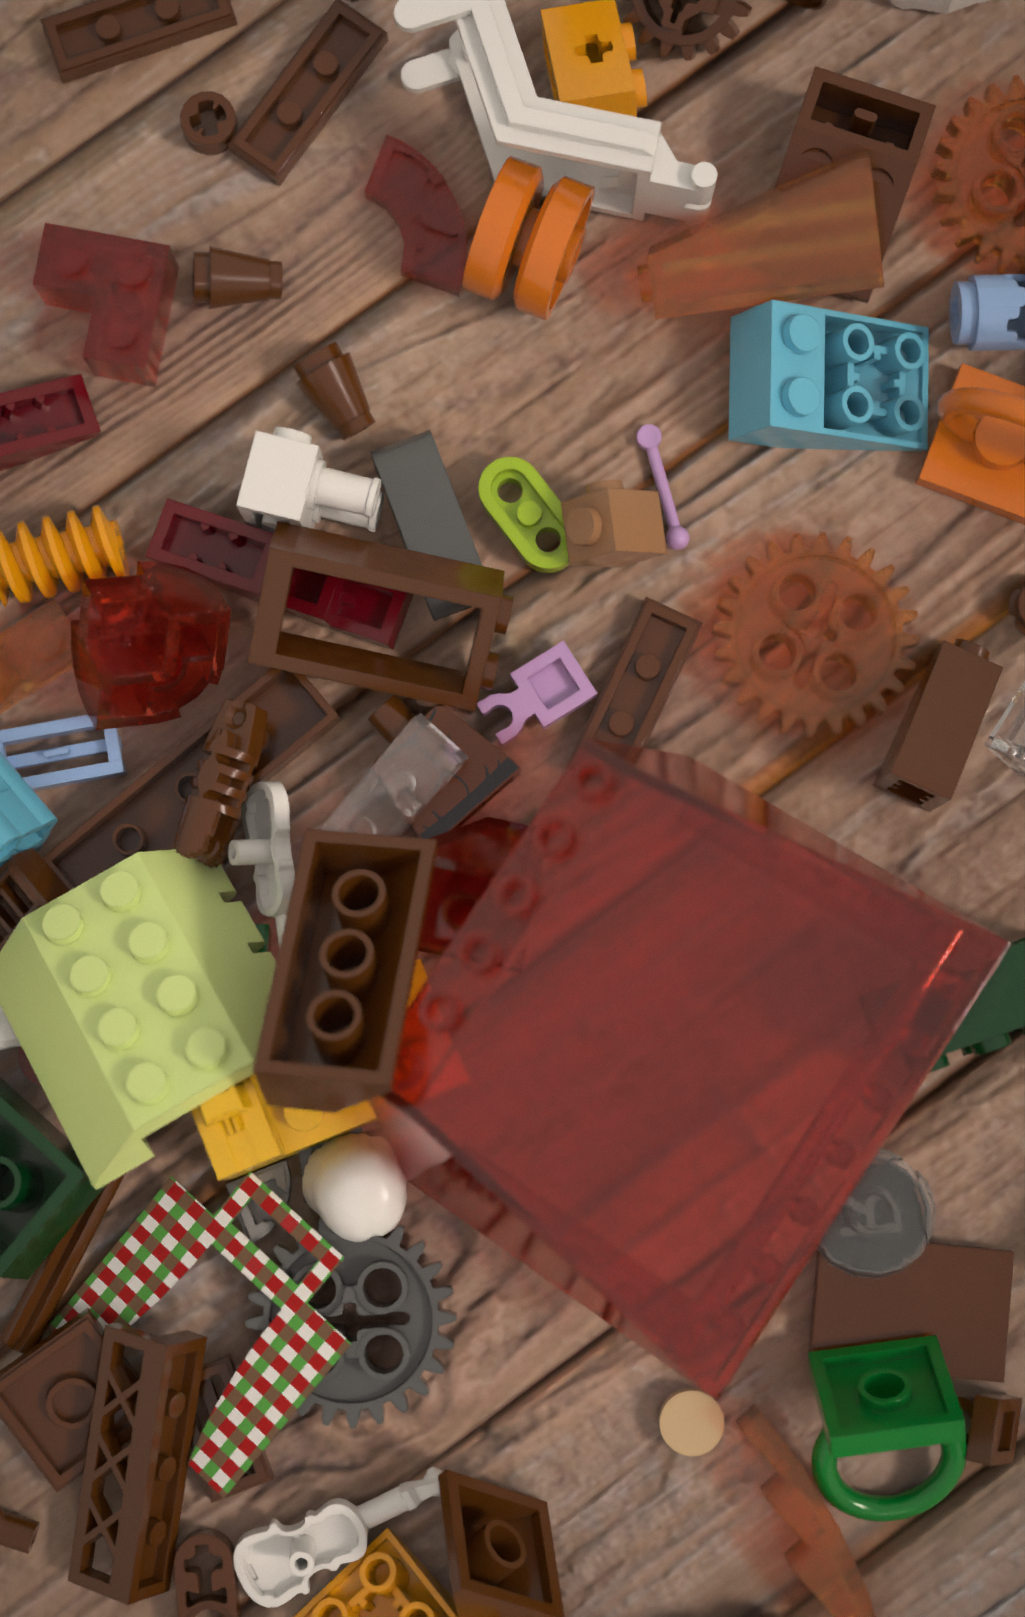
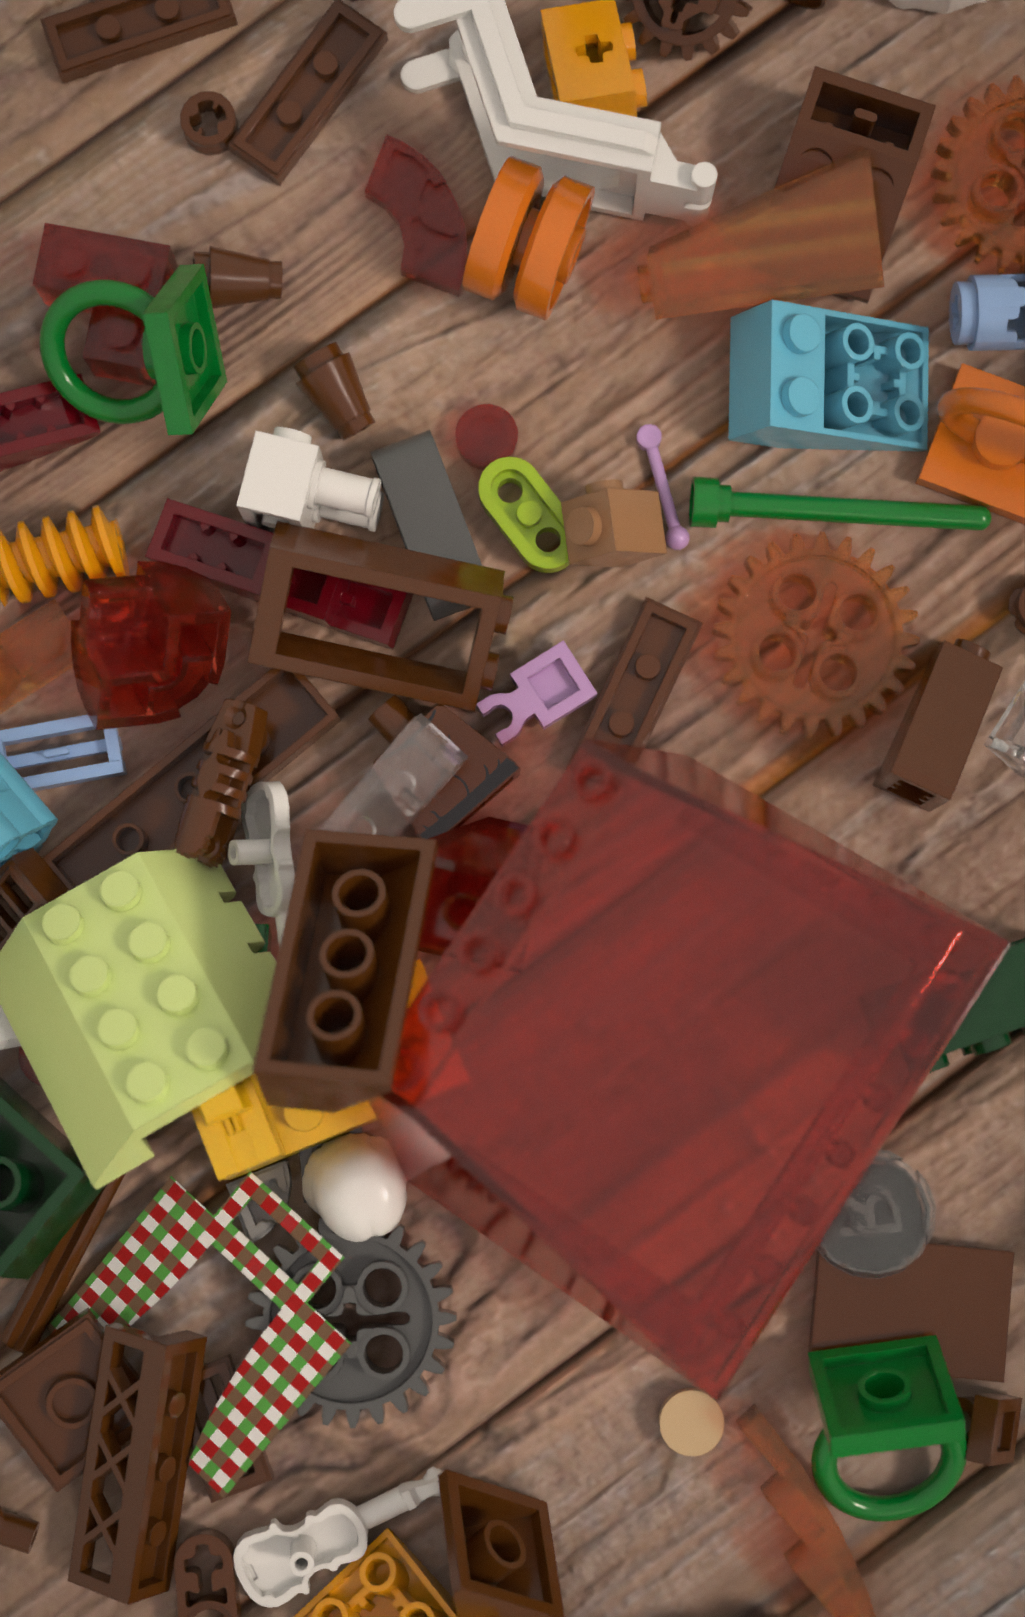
none -> green tile [39,264,227,435]
none -> clear red tile [455,404,518,470]
none -> green piece [689,476,992,531]

